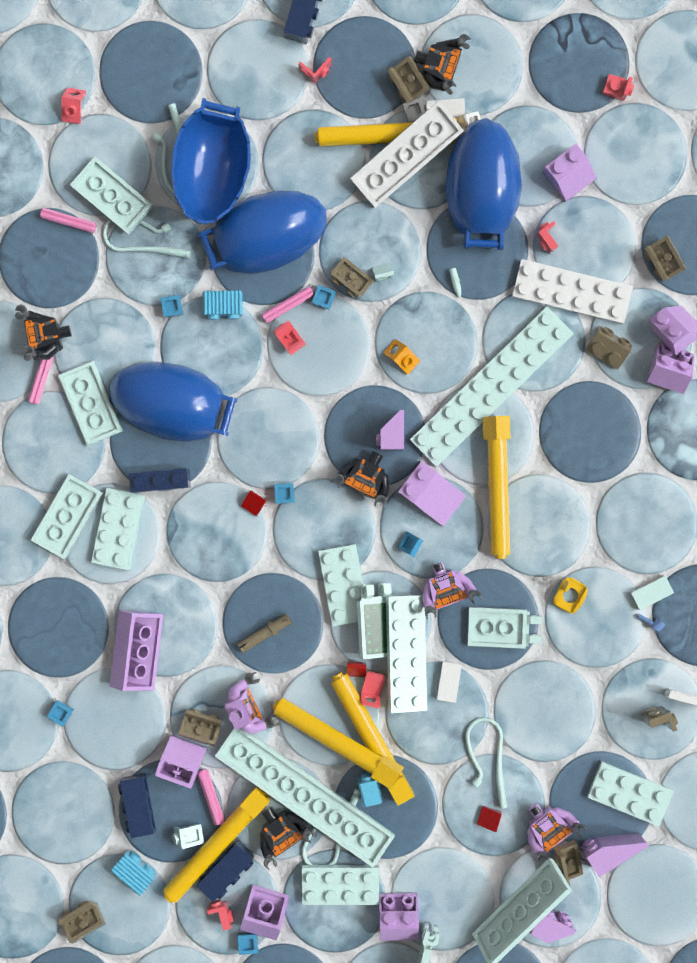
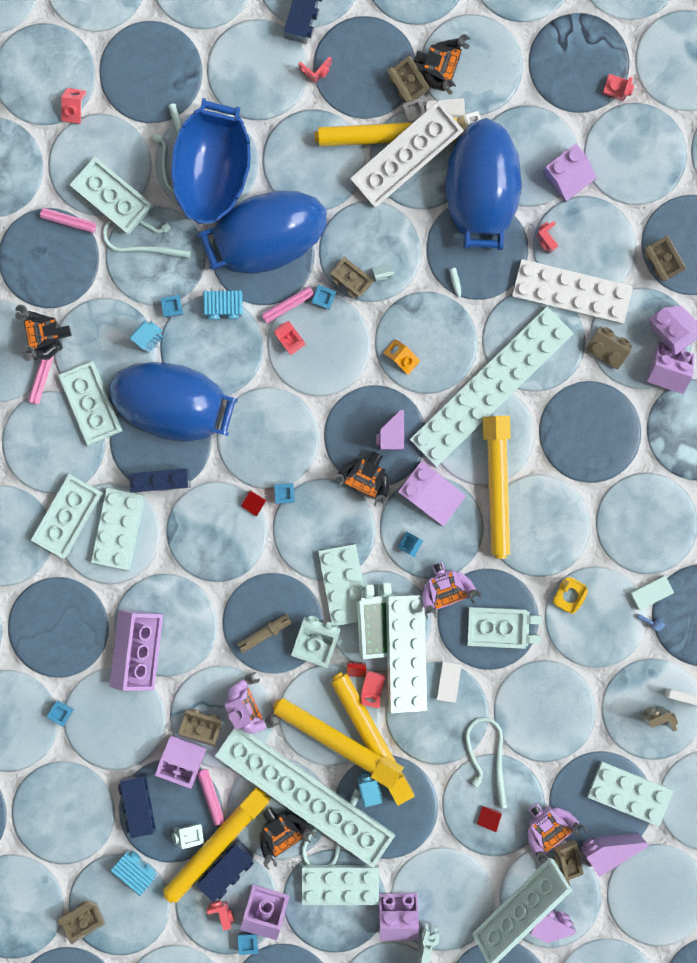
none -> medium azure brick [129,320,163,353]
none -> light aqua plate [291,616,341,668]

